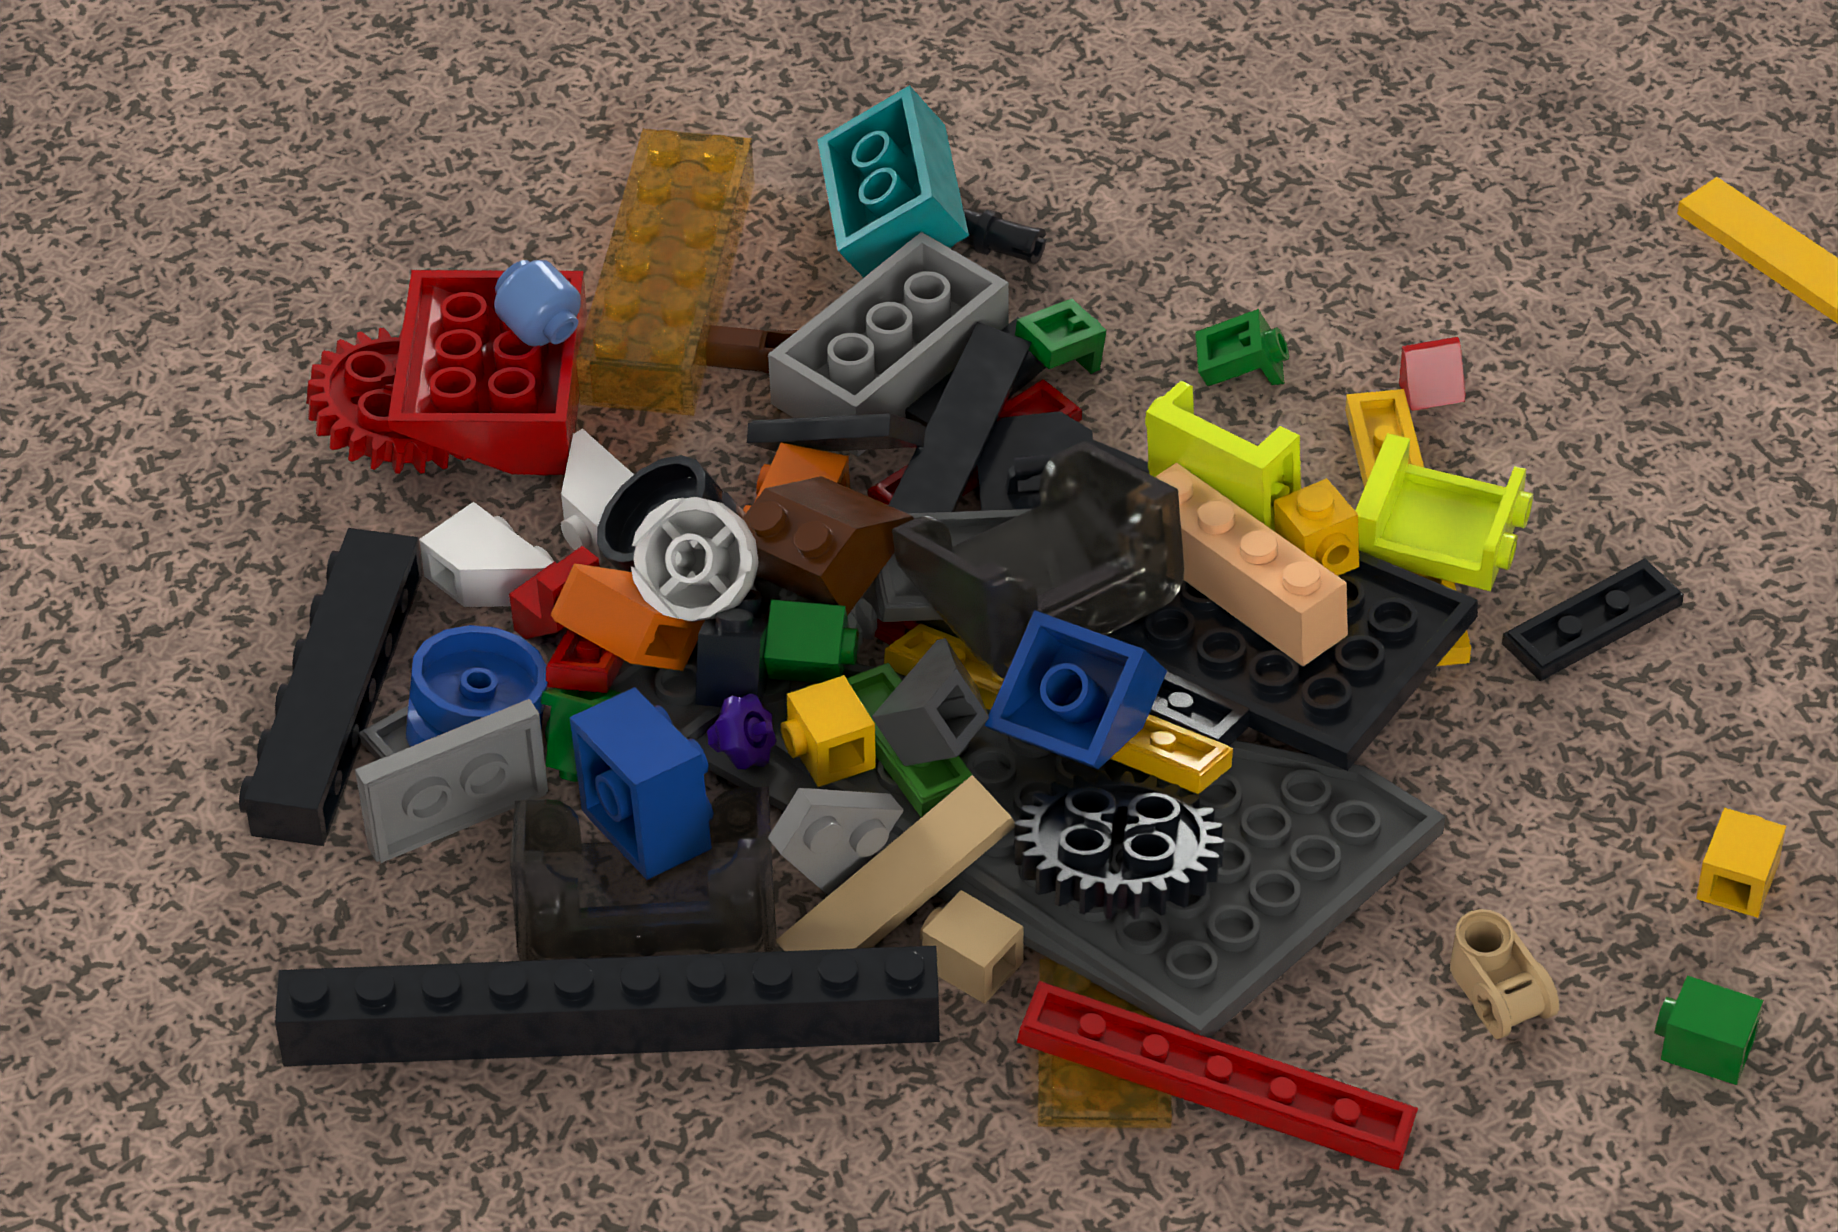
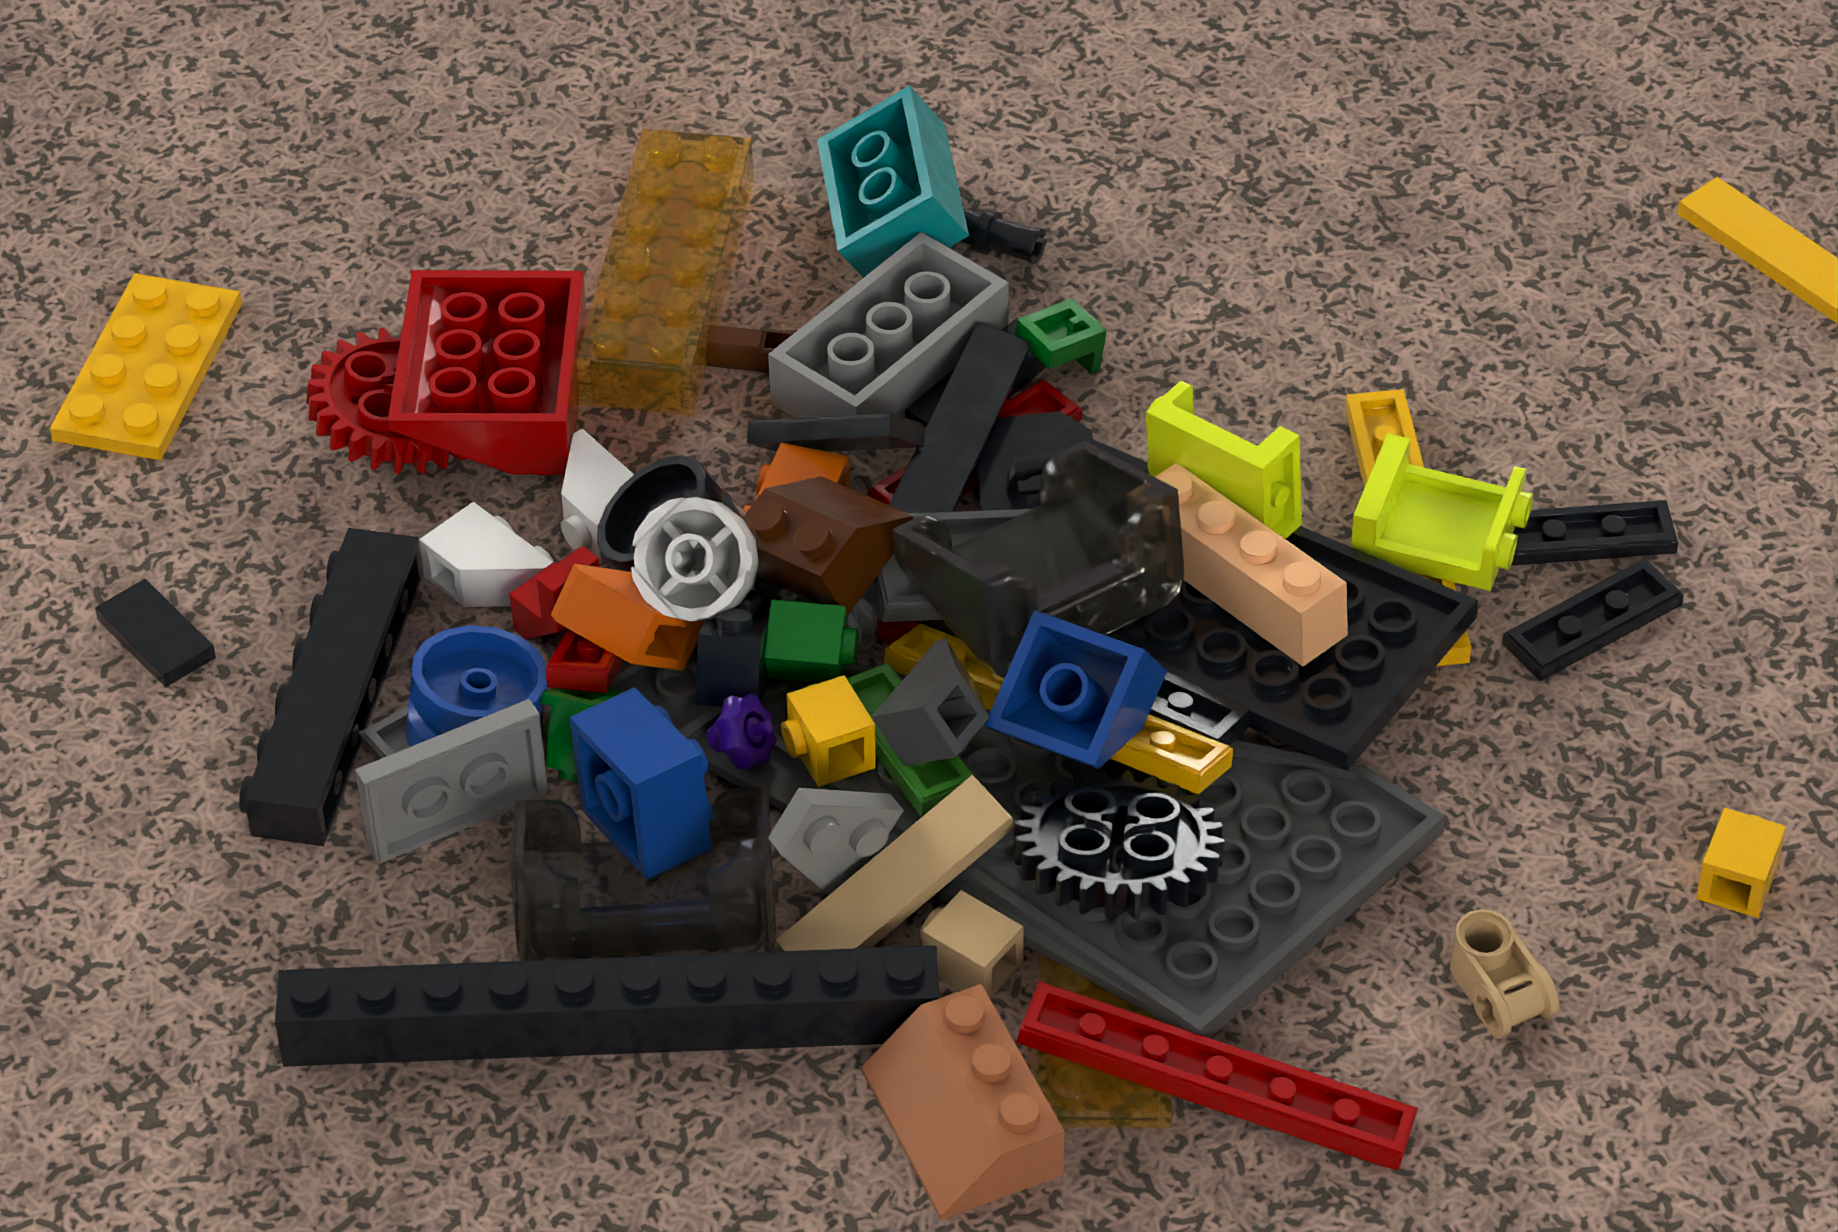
medium blue head [494,260,581,346] -> none
green bracket [1195,309,1289,386] -> none
yellow brick [1274,478,1359,576] -> none
slope [1399,337,1466,411] -> none
green brick [1654,975,1764,1085] -> none
none -> yellow plate [50,273,242,460]
none -> black tile [95,579,216,688]
none -> nougat slope [861,983,1065,1220]
none -> black tile [1511,500,1678,566]

